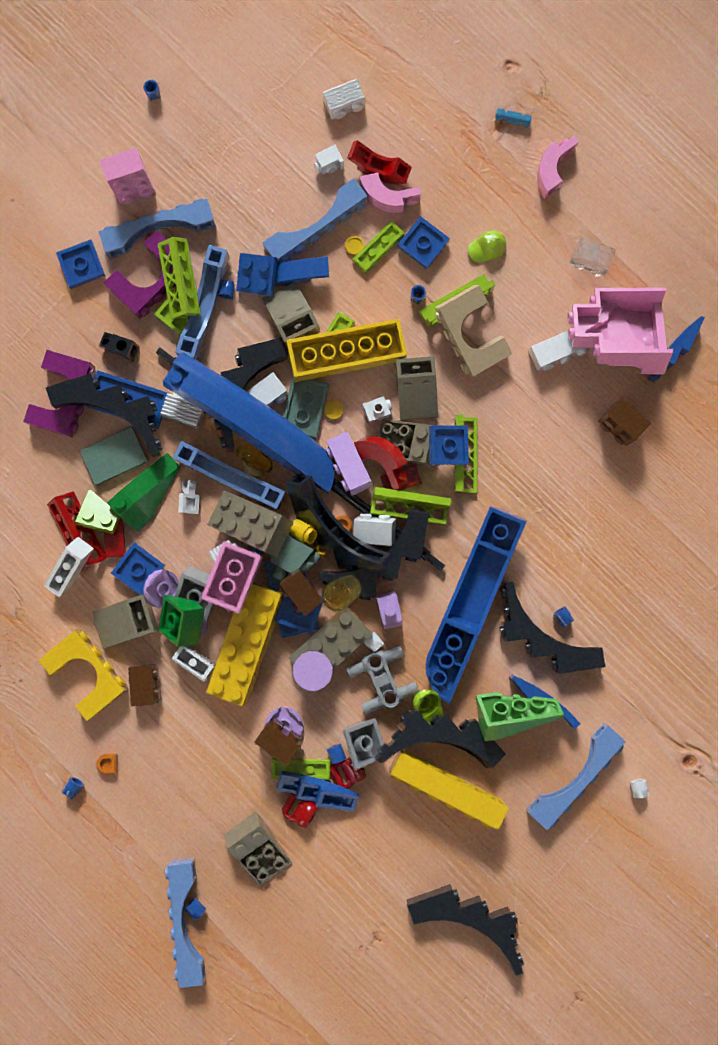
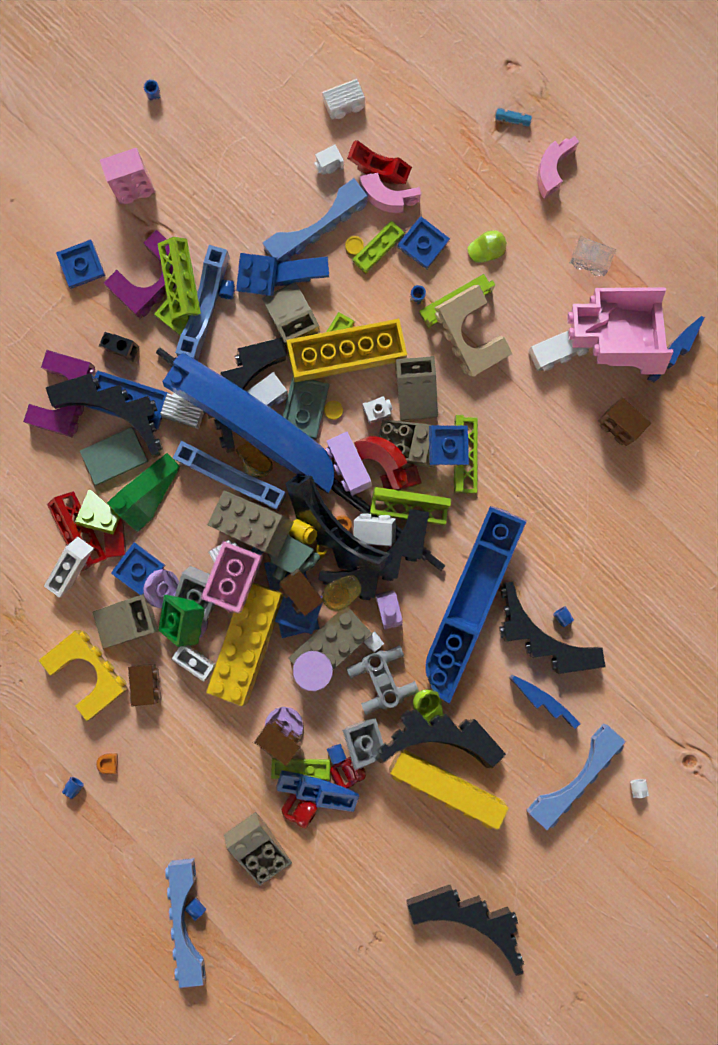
medium blue arch [99,199,216,259] -> none
white plate [178,480,200,514] -> none
bright green wedge [476,692,564,741] -> none

